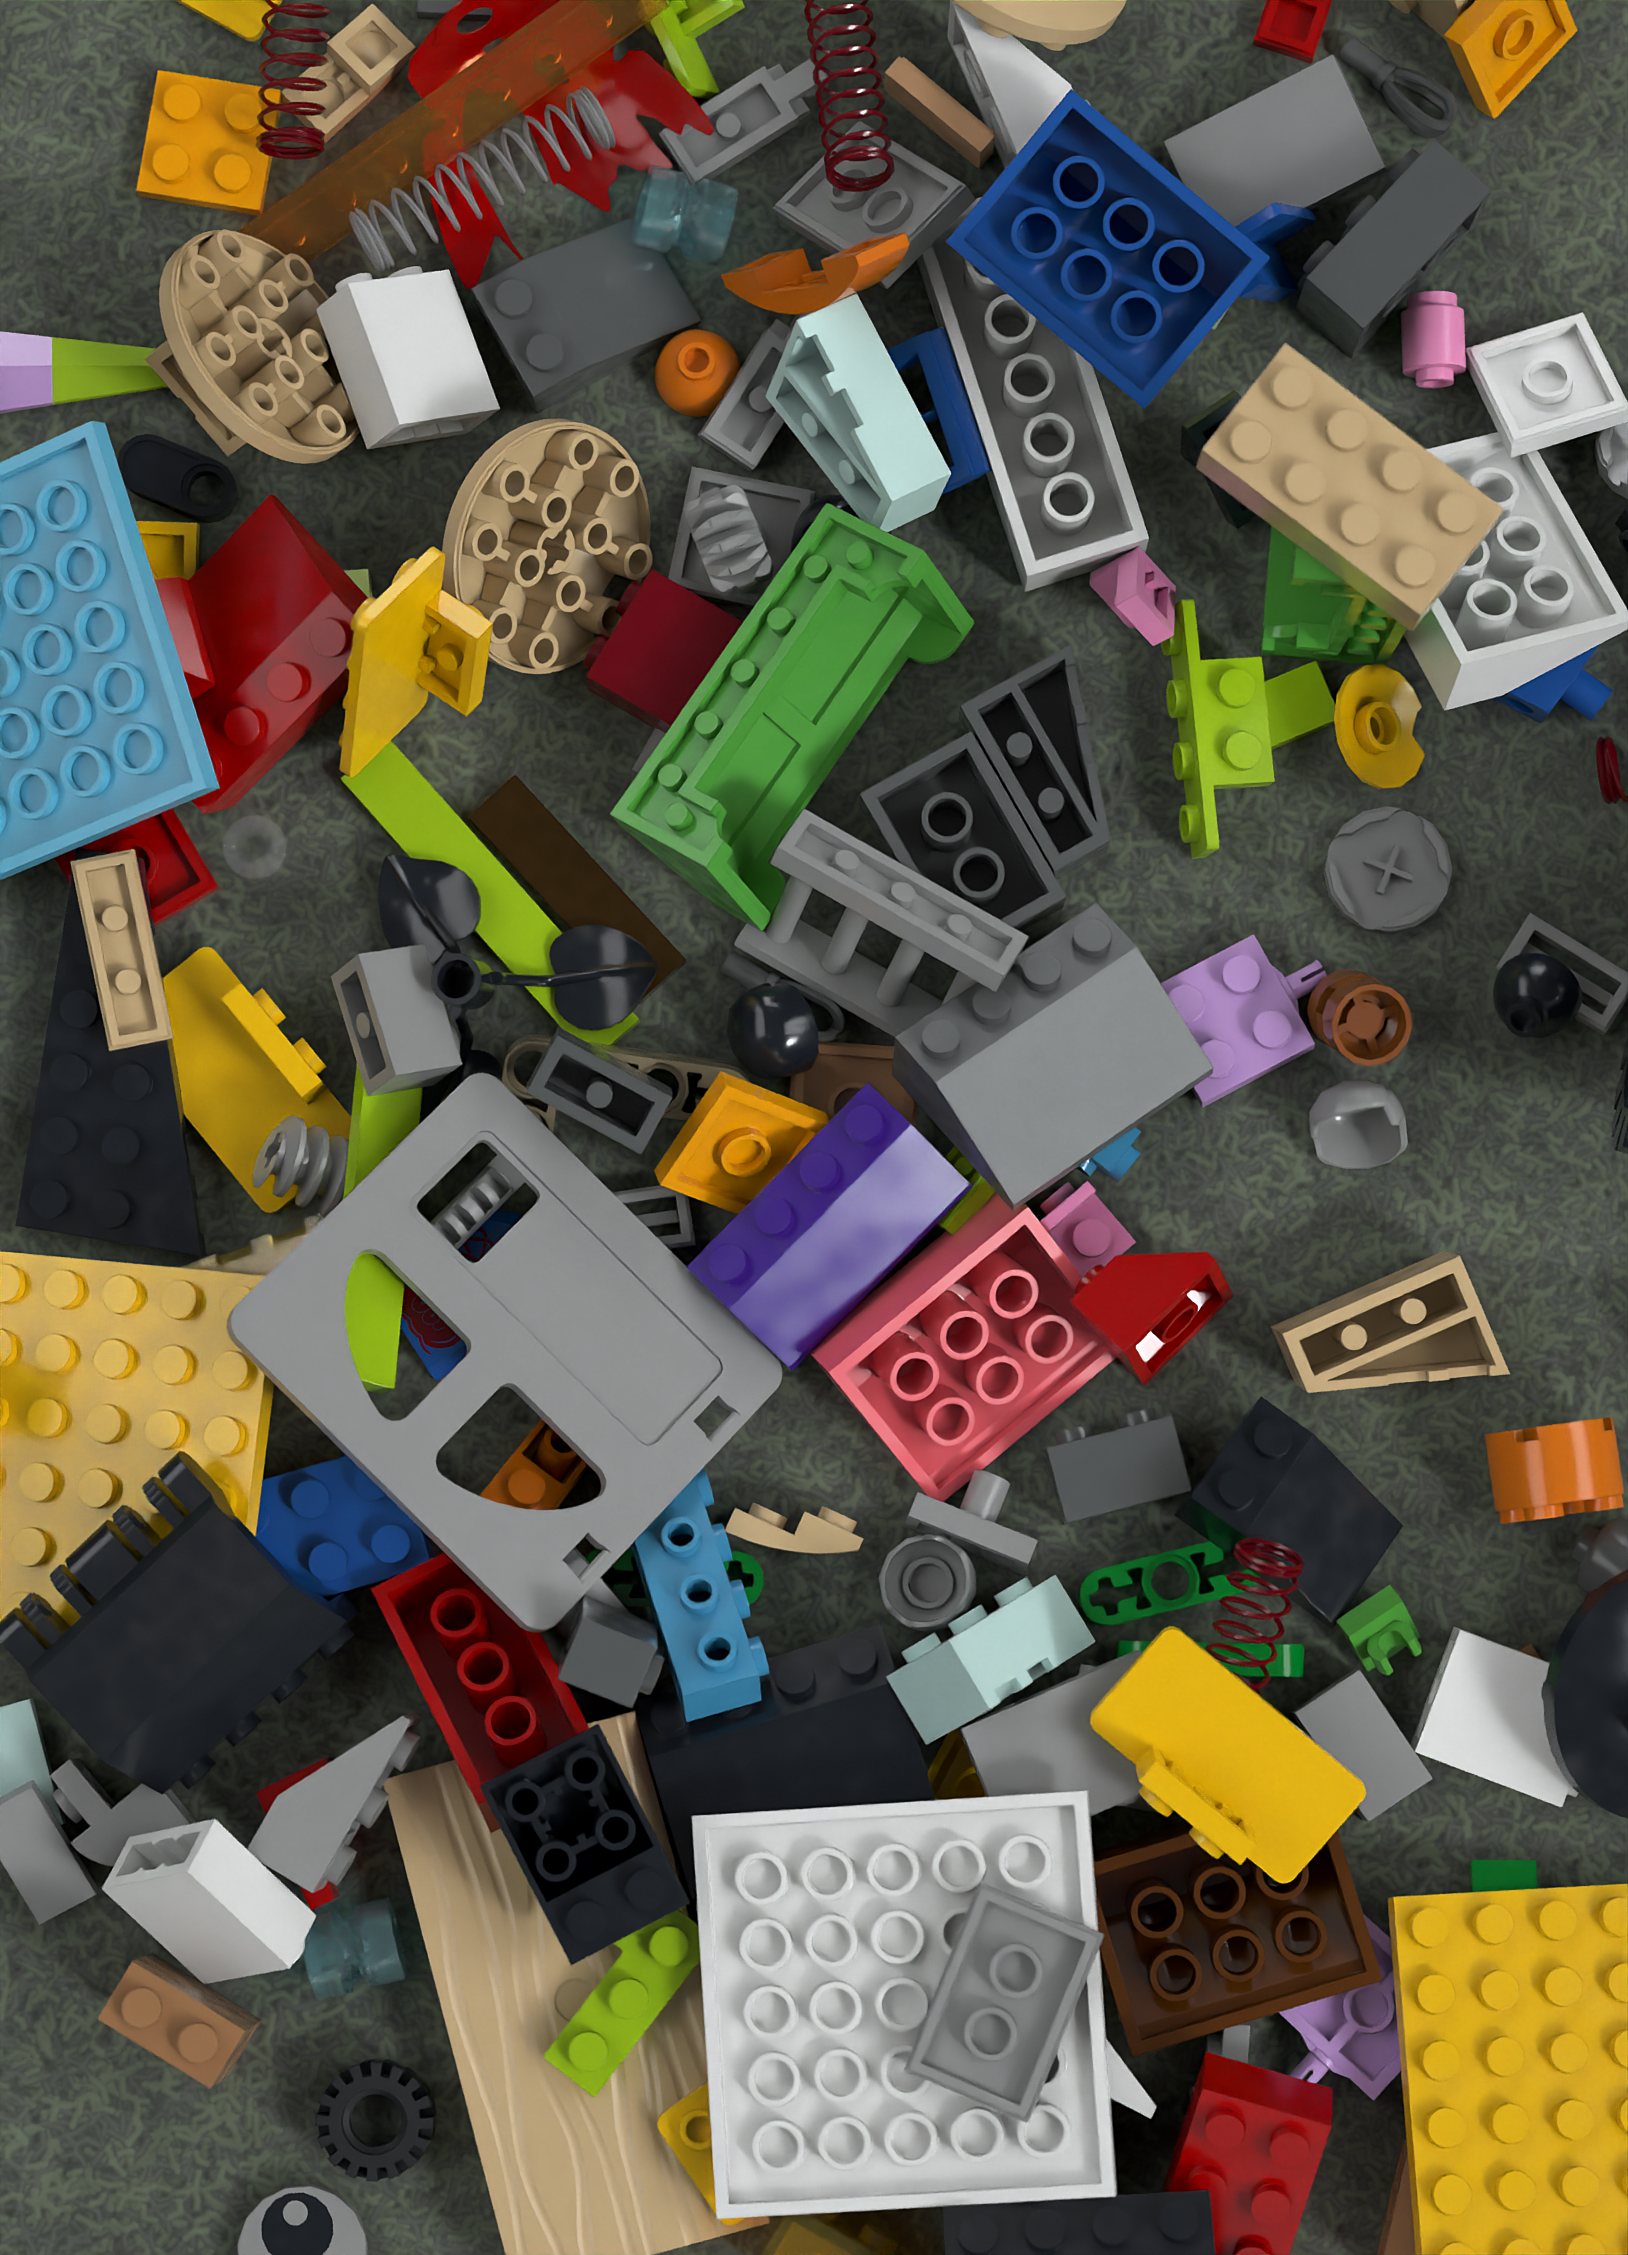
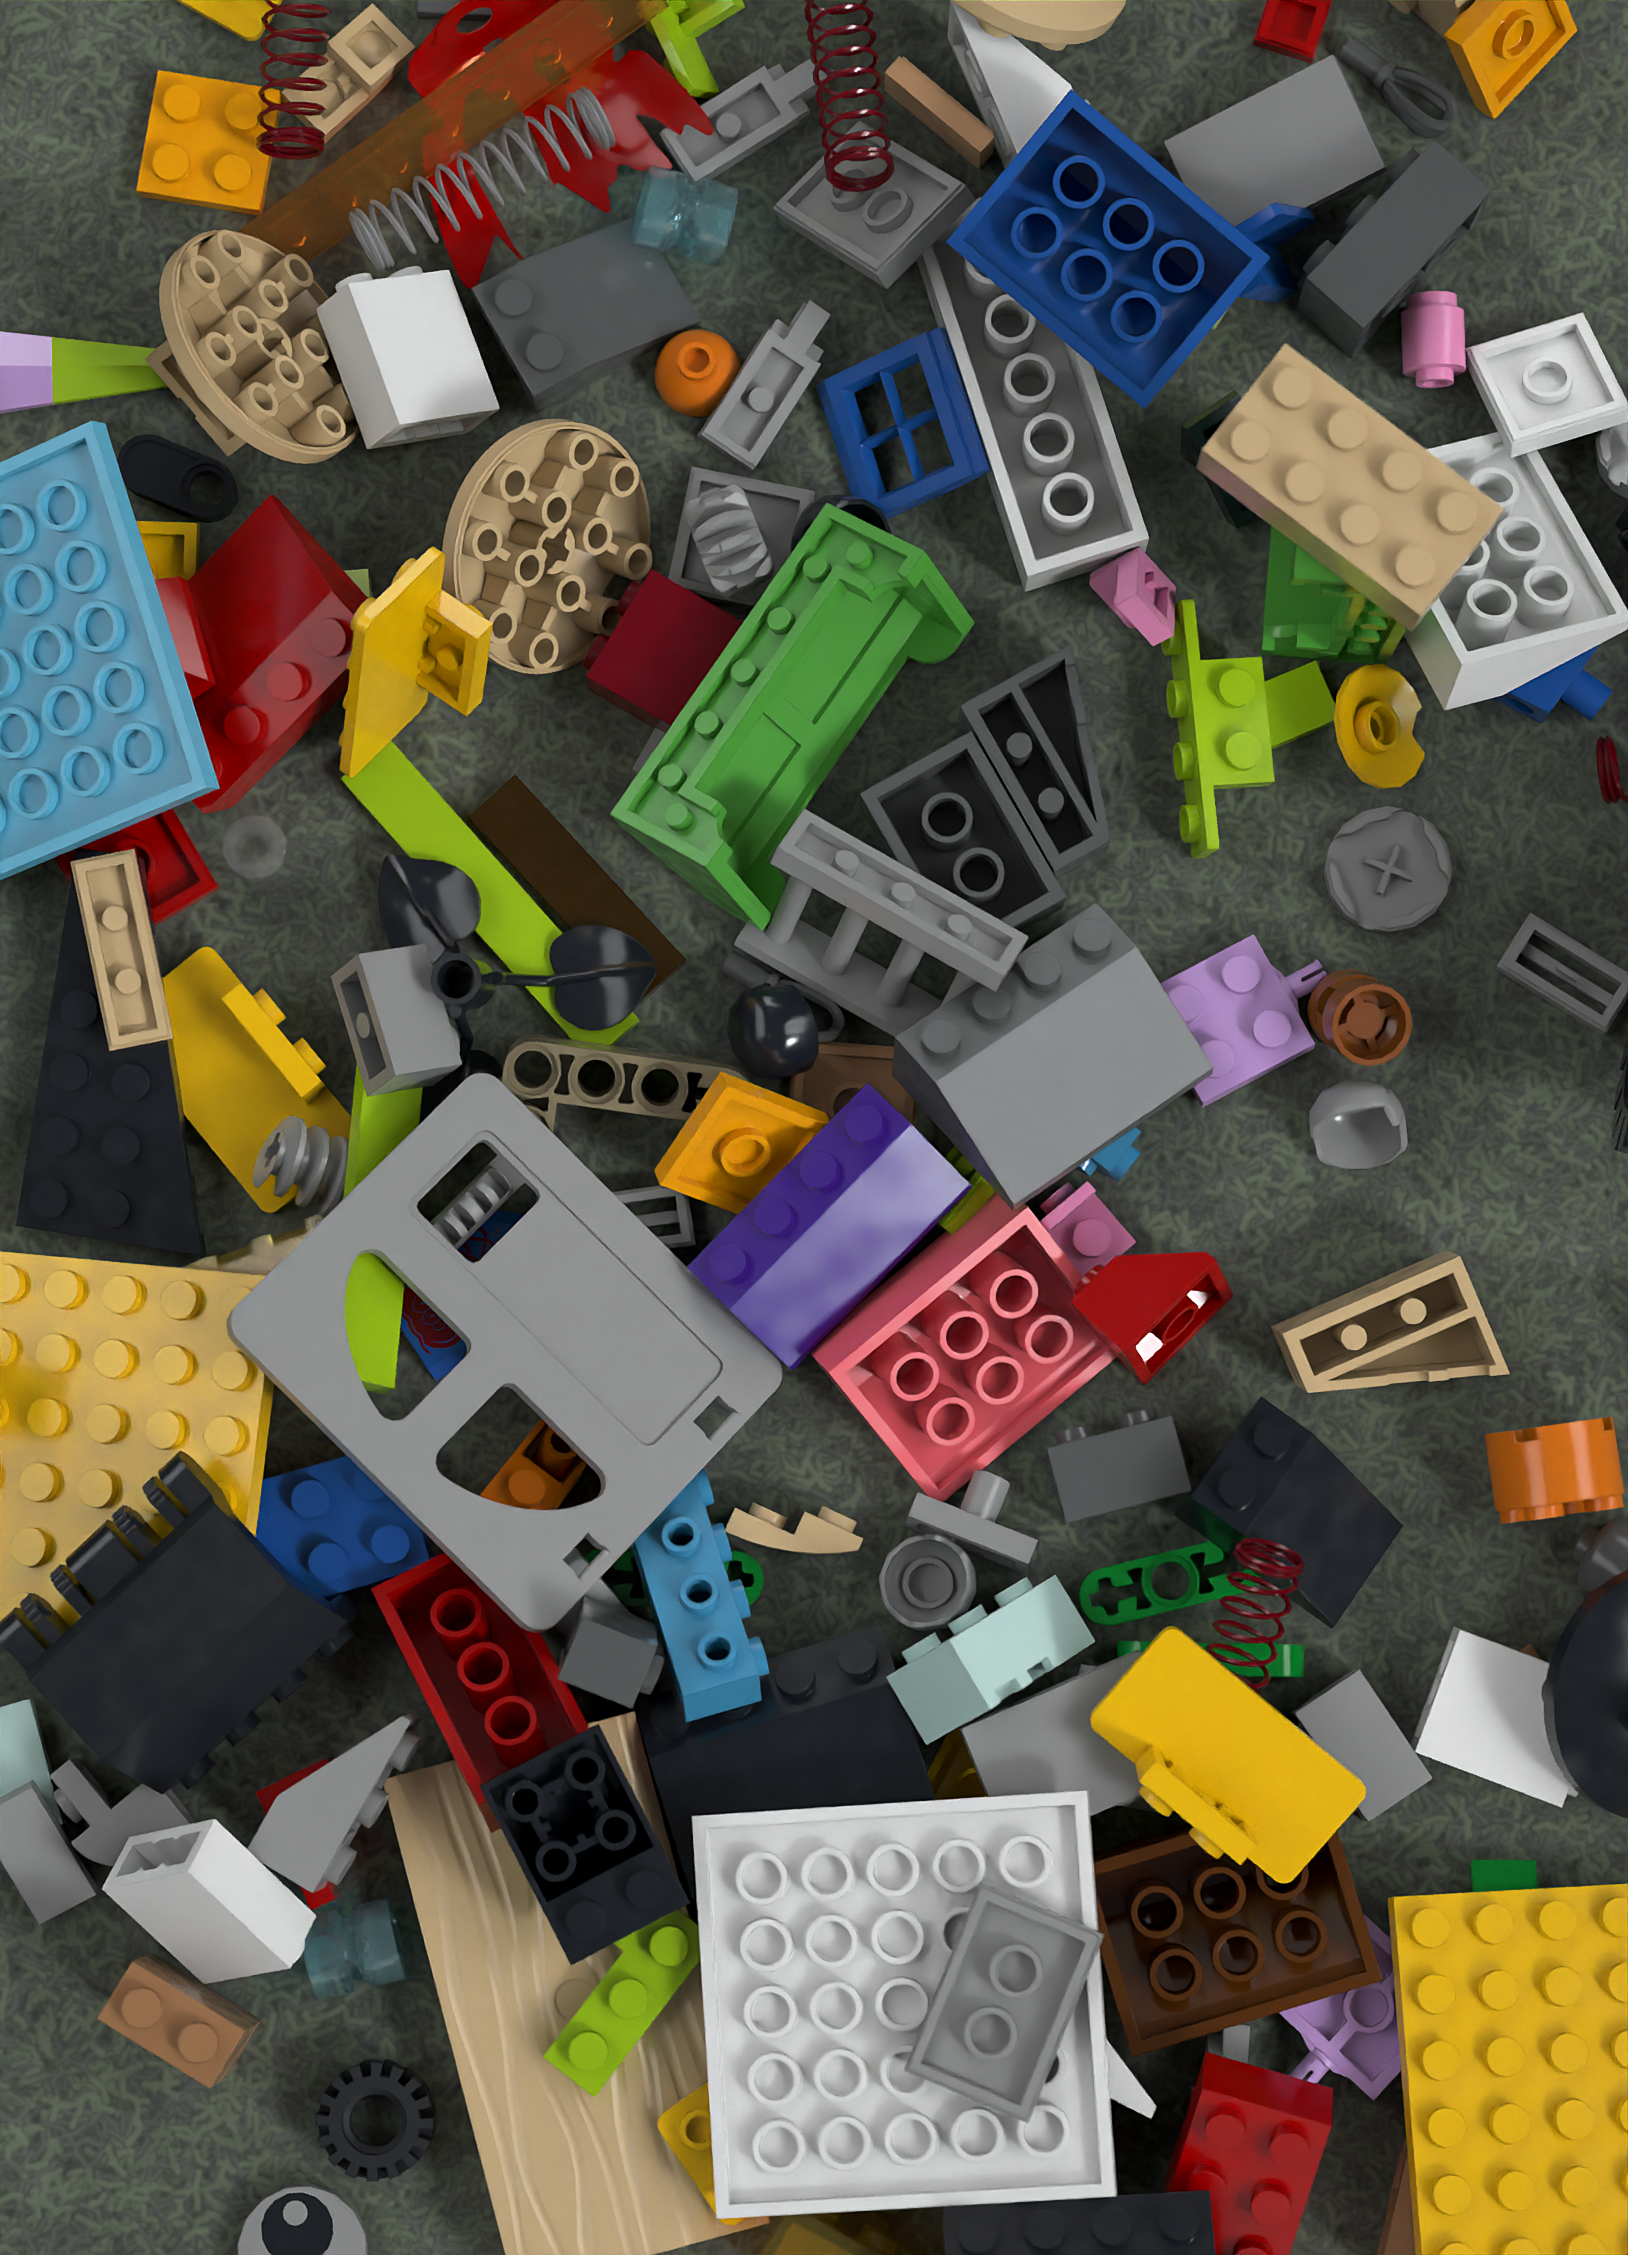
dark grey brick [526,1027,673,1154] -> none
orange slope [721,232,910,314] -> none
light aqua wedge [765,293,951,532] -> none
bright green tile [1336,1585,1422,1676] -> none
black brick [1493,953,1582,1038] -> none

